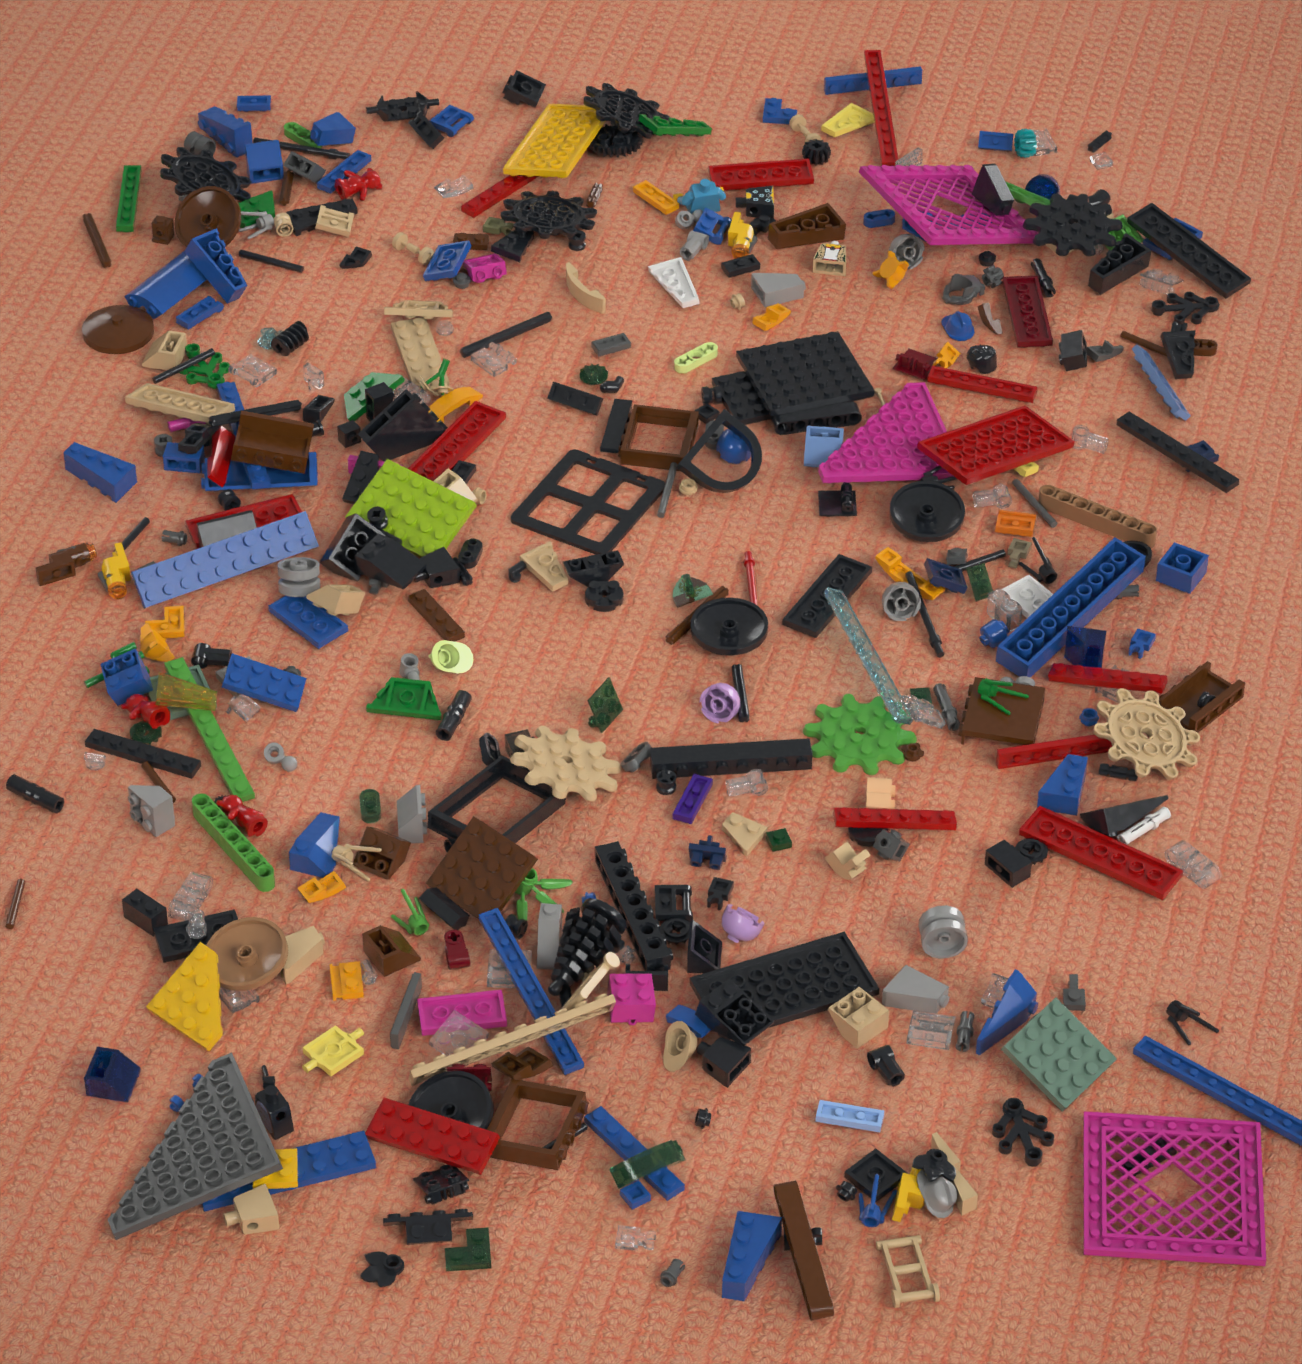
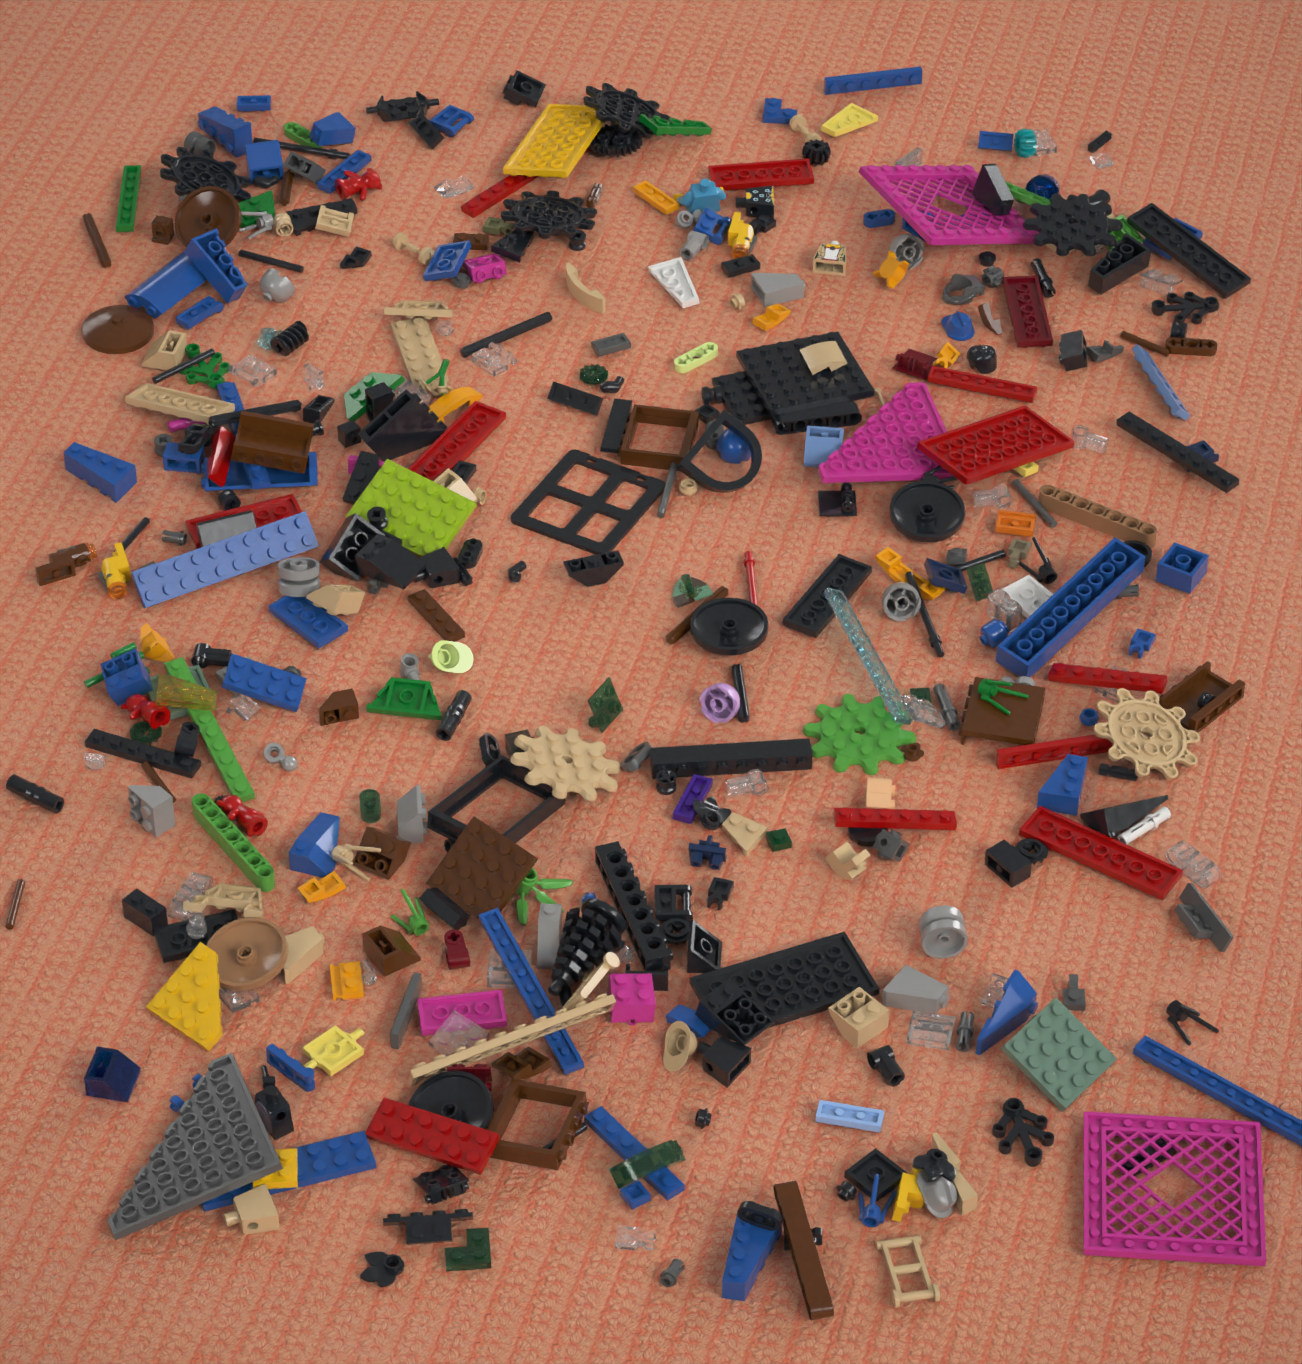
light orange plate [145,606,185,638] -> none
black wheel [505,914,528,939] -> none
tan wing [519,541,568,592] -> none
black plate [585,580,624,612] -> none
lavender cylinder [722,904,764,943] -> none
reddish brown wedge [768,203,846,249] -> none
red plate [864,50,899,166] -> none
clear blue slope [1064,626,1107,668] -> none
black wing [1160,330,1196,379] -> none
none -> black piece [174,722,200,758]
none -> tan wing [183,883,263,918]
none -> black arm [253,175,280,189]
none -> light grey cylinder [260,268,295,303]
none -> blue plate [266,1043,315,1092]
none -> reddish brown slope [319,688,359,726]
none -> black plate [693,796,731,830]
none -> black plate [737,1201,783,1231]
none -> tan slope [800,341,847,375]
none -> dark grey bracket [1174,883,1234,952]

